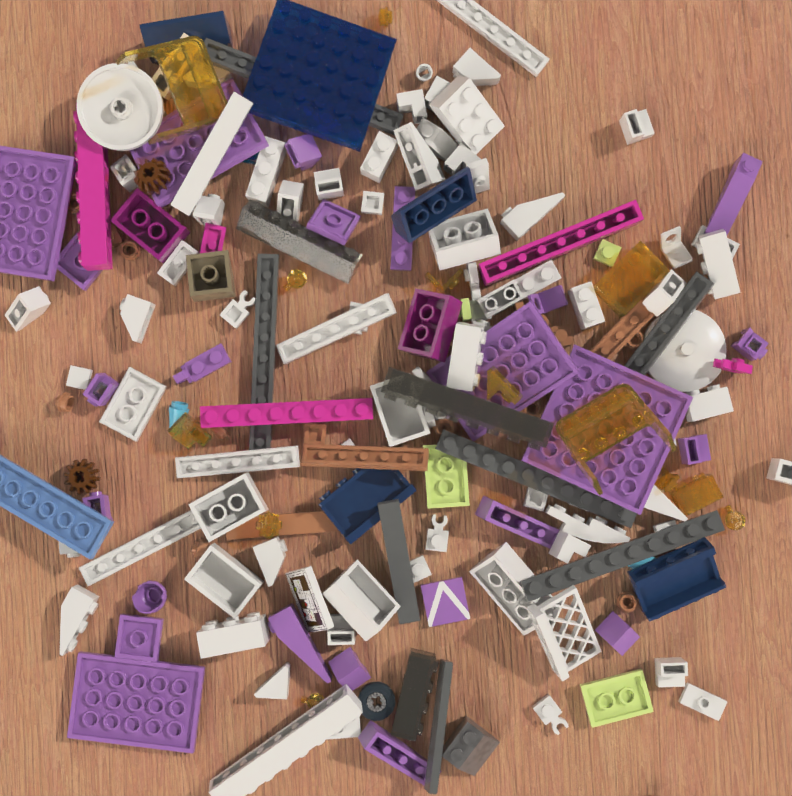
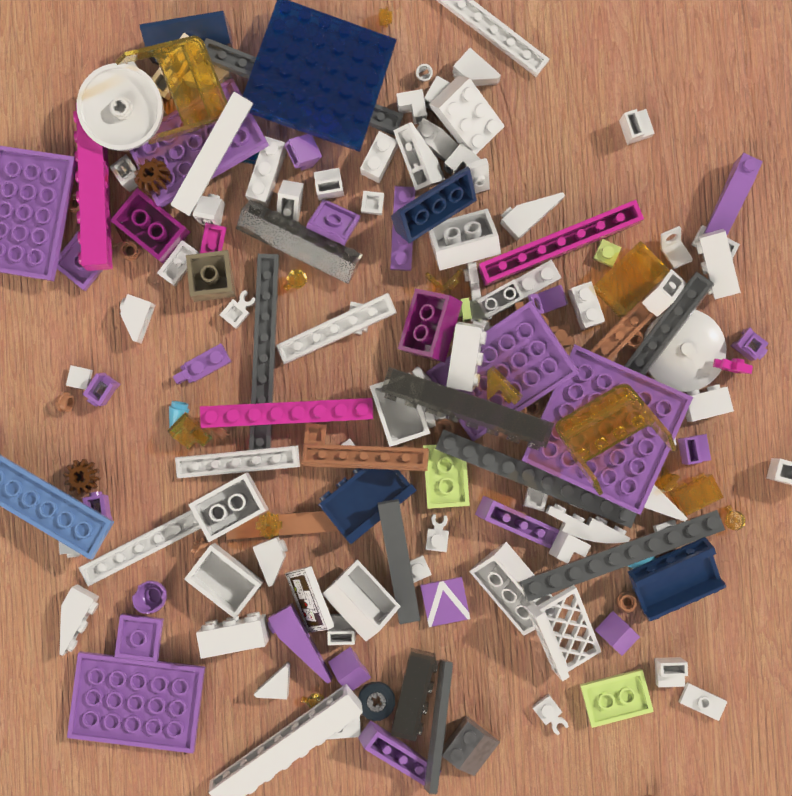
white slope [5,286,51,332] -> none
white tile [99,367,167,442] -> none

